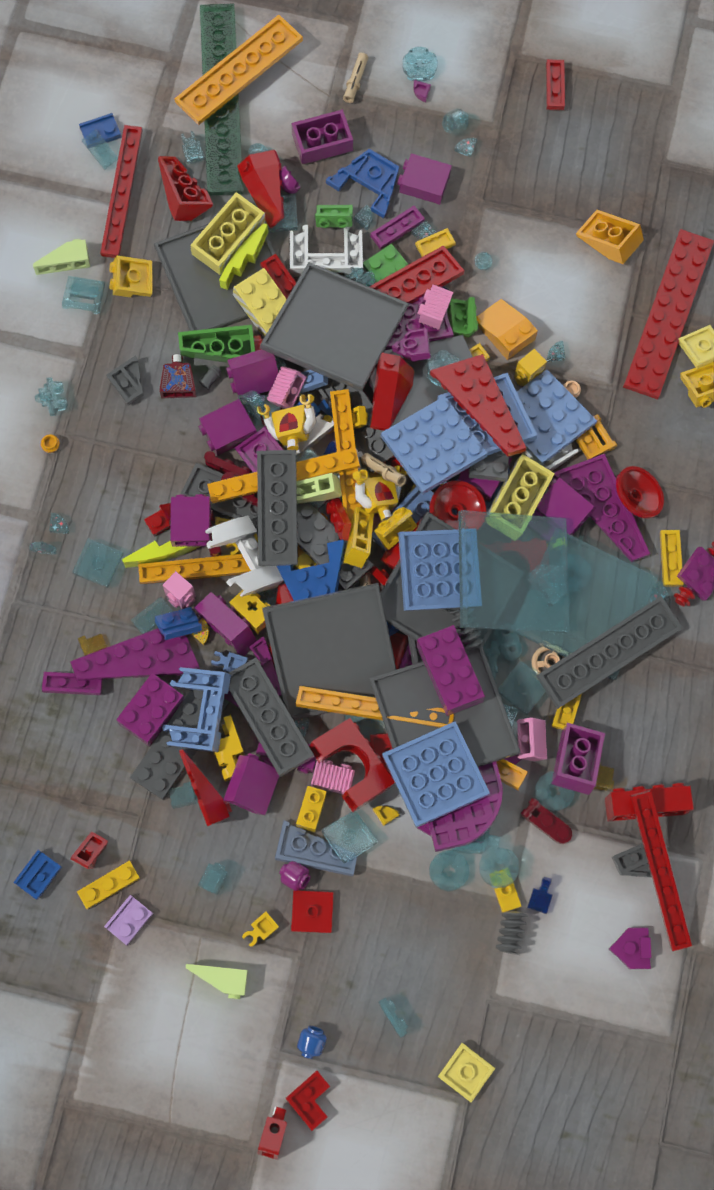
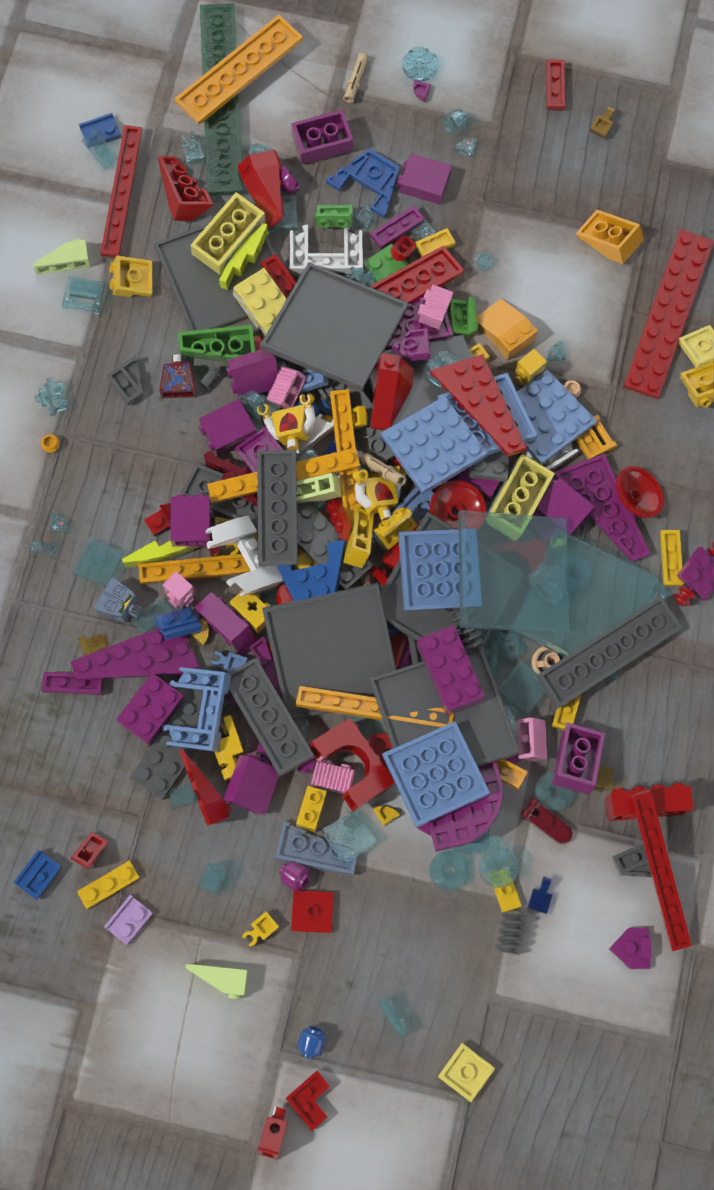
none -> sand blue torso [93,577,144,623]
none -> red plate [390,236,416,261]
none -> pearl gold plate [589,107,615,139]

